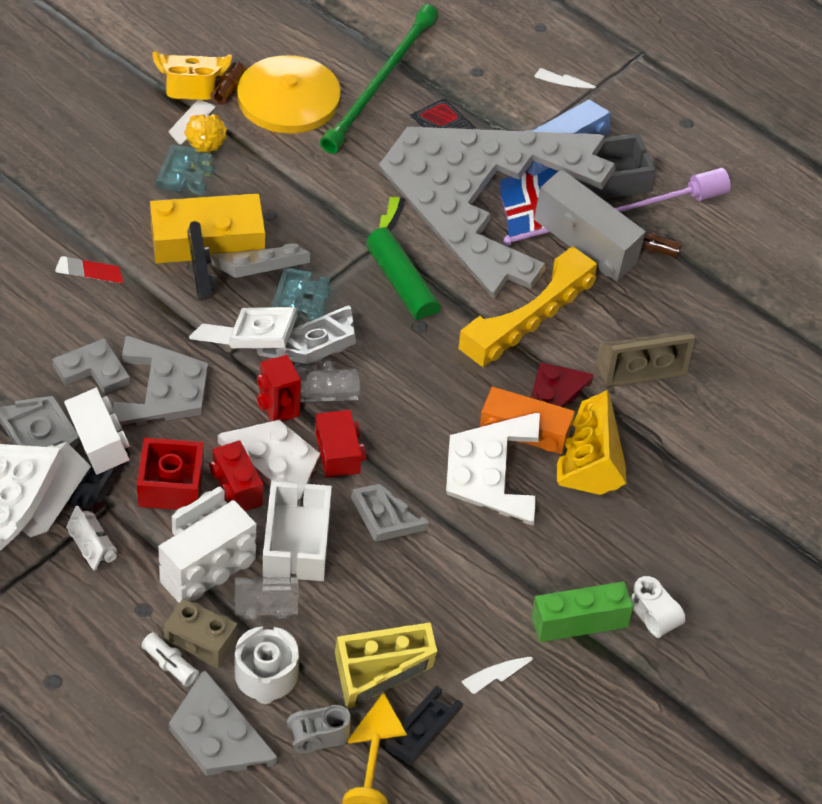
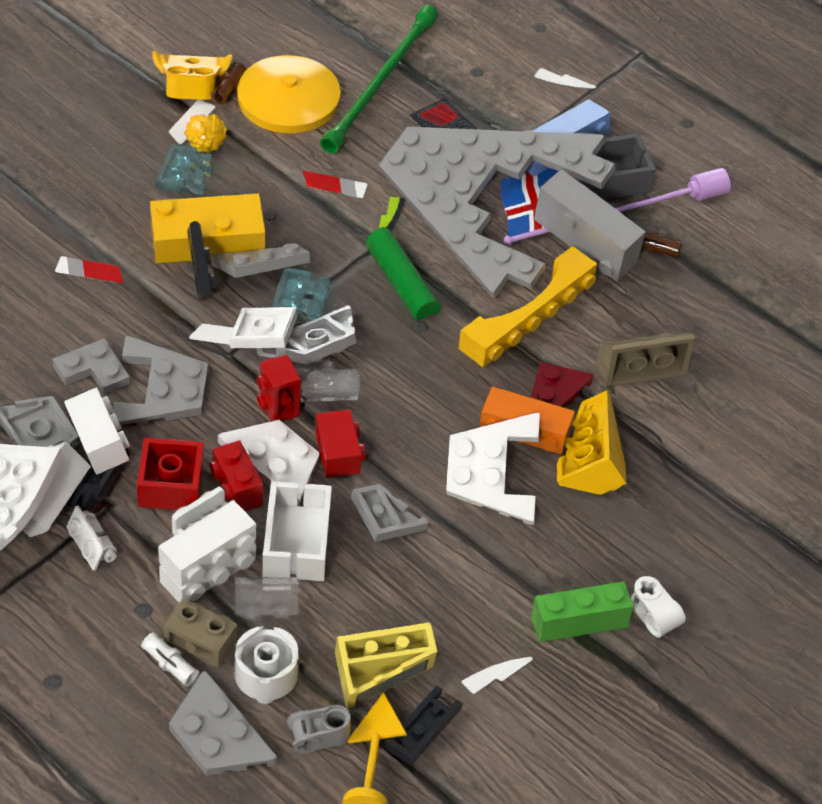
none -> sticker [303,171,367,198]

